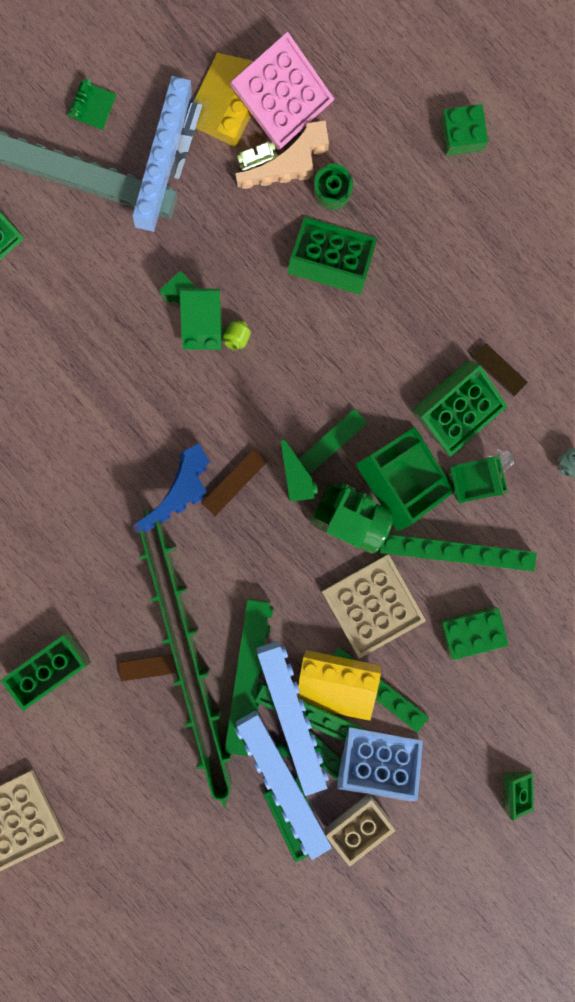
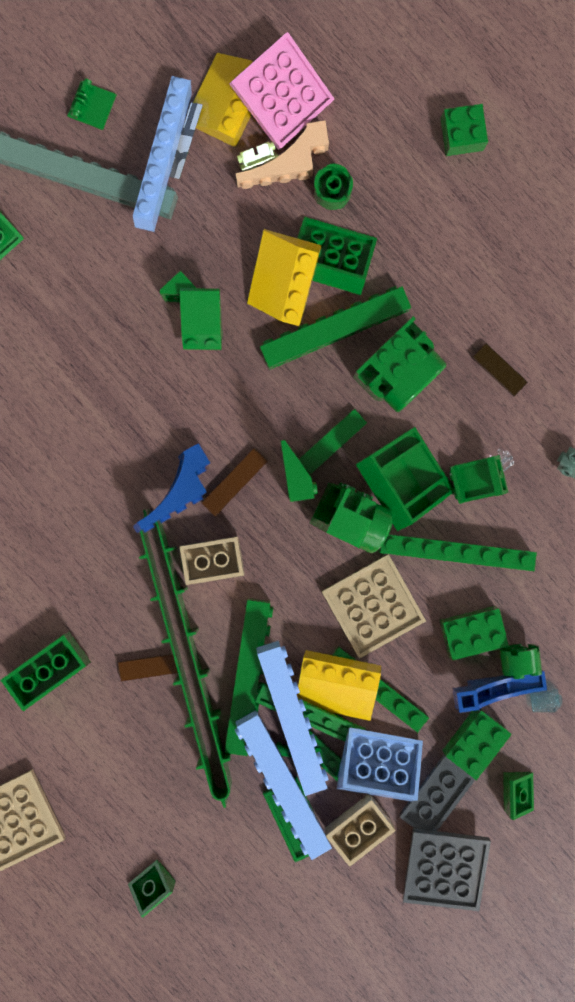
lime head [223,320,251,350] -> none
green slope [411,360,508,457] -> none
none -> green slope [128,860,176,918]
none -> tan brick [180,536,245,585]
none -> yellow slope [247,229,321,326]
none -> green brick [260,286,412,370]
none -> green brick [353,316,447,412]
none -> dark grey plate [399,755,475,831]
none -> dark grey plate [402,828,491,911]
none -> green brick [442,709,512,780]
none -> blue arch [452,670,547,713]
none -> green brick [500,644,542,679]
none -> clear light blue bracket [530,689,562,712]

